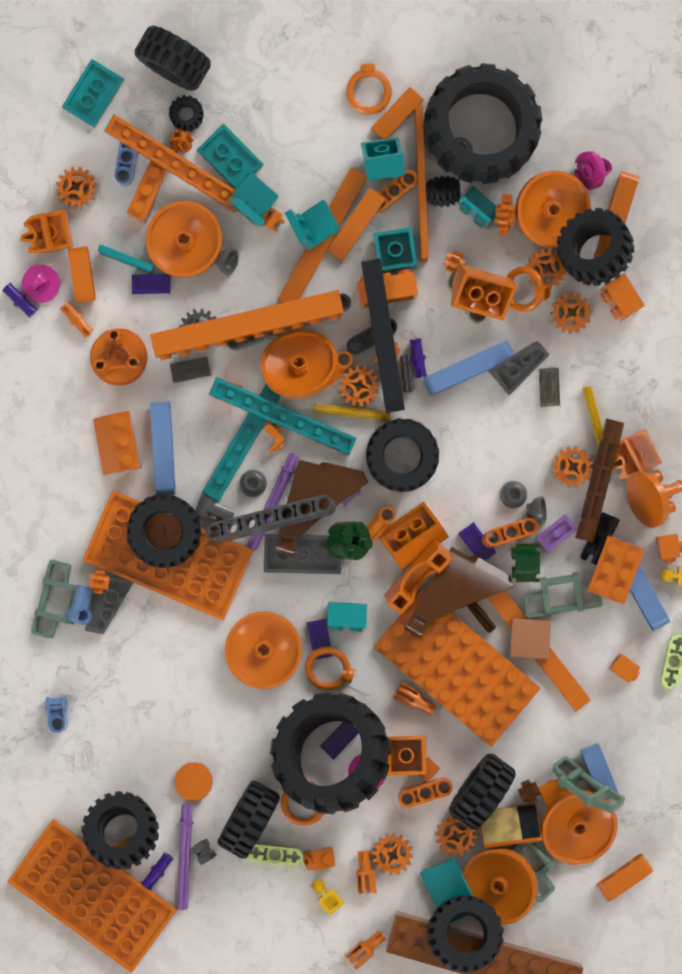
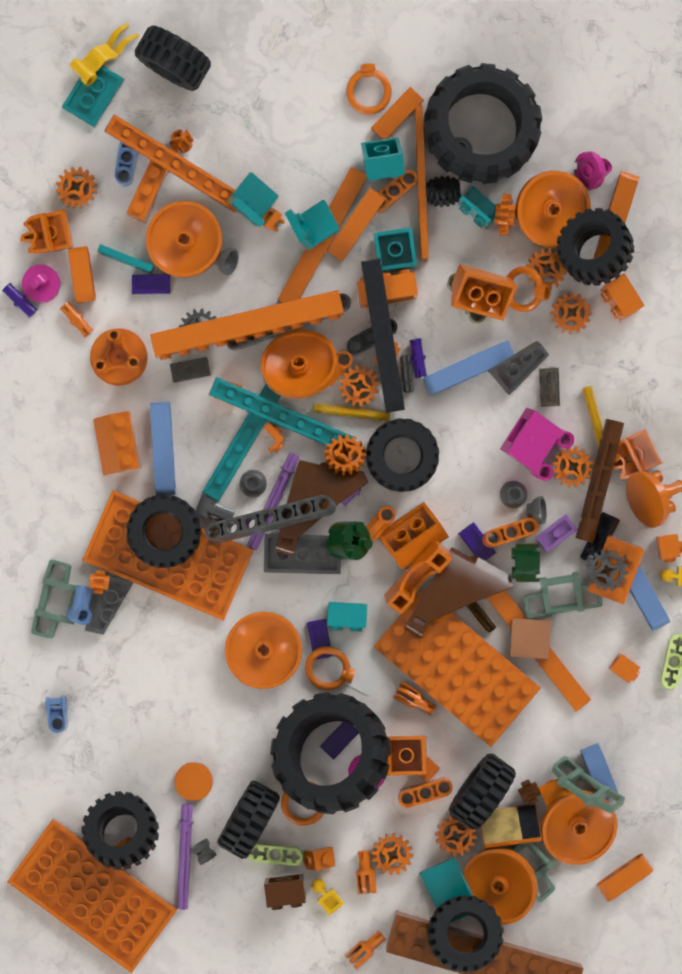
dark purple pin [141,852,174,890] -> none
black tyre [169,95,204,131] -> none
teal tile [197,123,264,190] -> none
orange gear [443,250,466,274] -> none
none -> yellow flag [69,23,139,86]
none -> reddish brown brick [264,873,306,910]
none -> orange gear [324,434,366,475]
none -> dark pink piece [500,407,574,481]
none -> dark grey gear [586,549,629,591]

